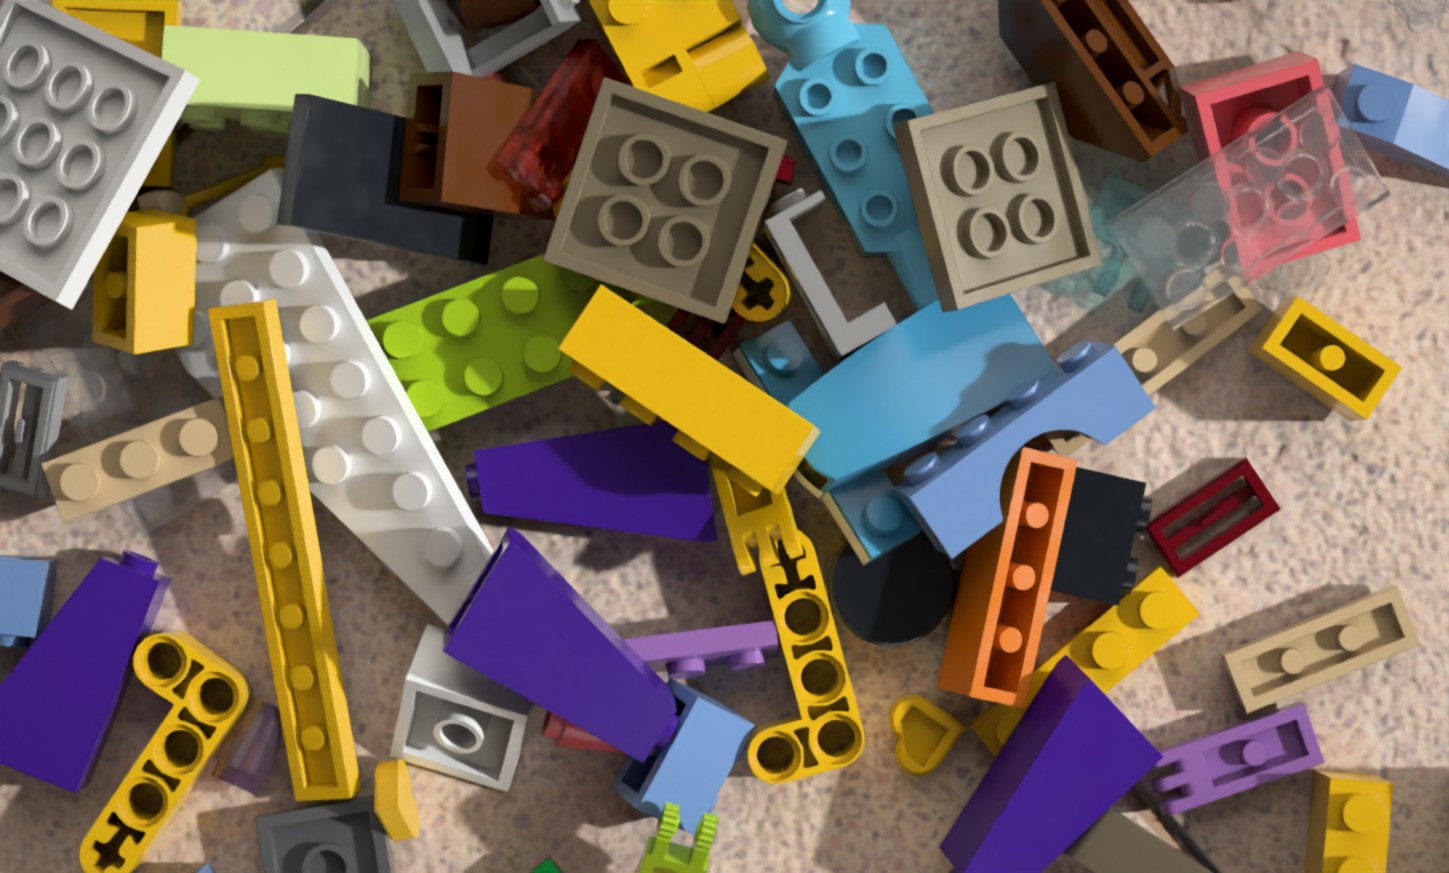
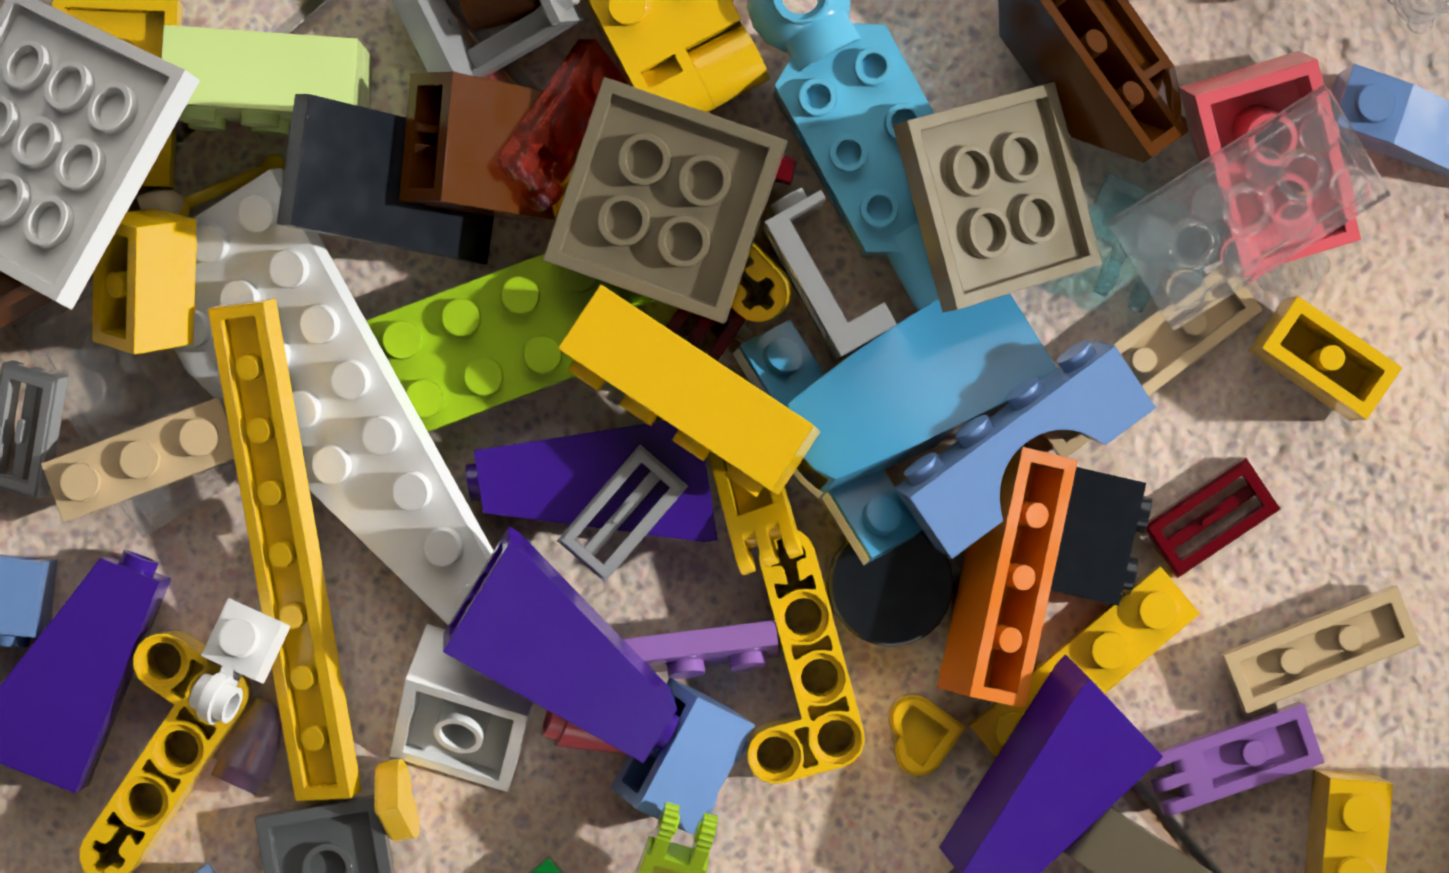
none -> white plate [189,598,291,724]
none -> light grey tile [557,445,688,582]

